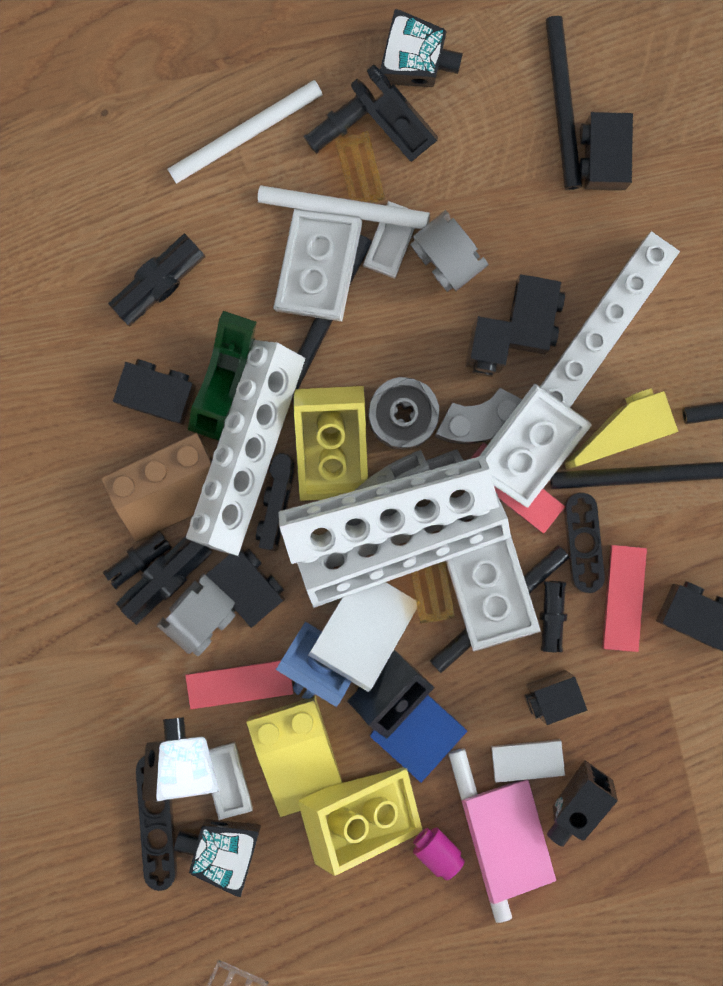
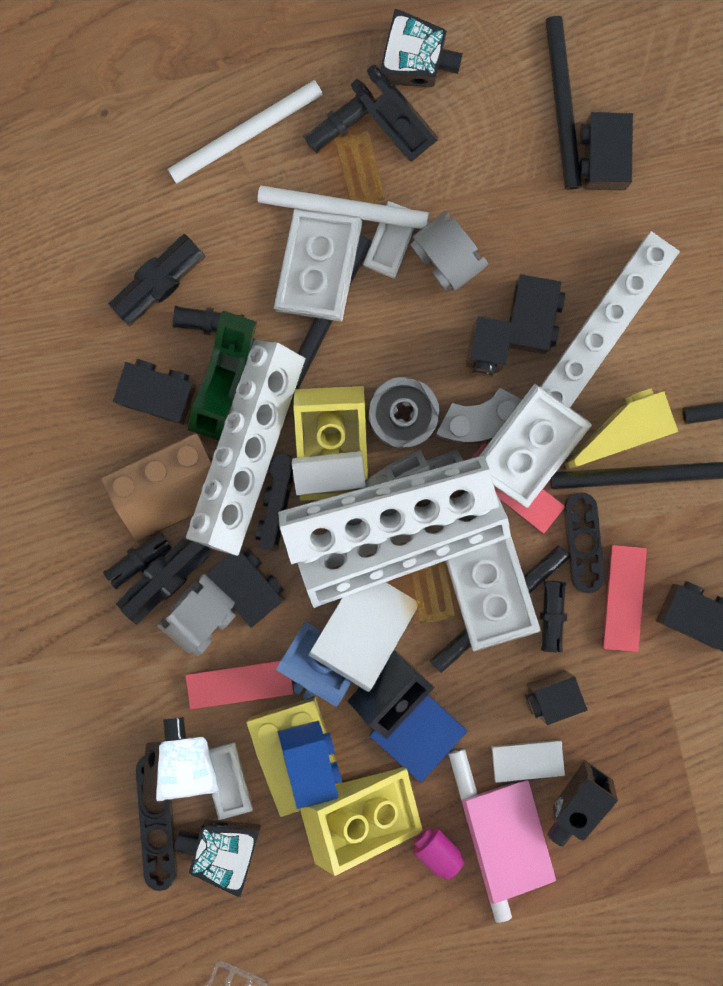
none -> black pin [173,305,244,335]
none -> blue brick [277,720,342,809]
none -> white tile [292,451,366,495]

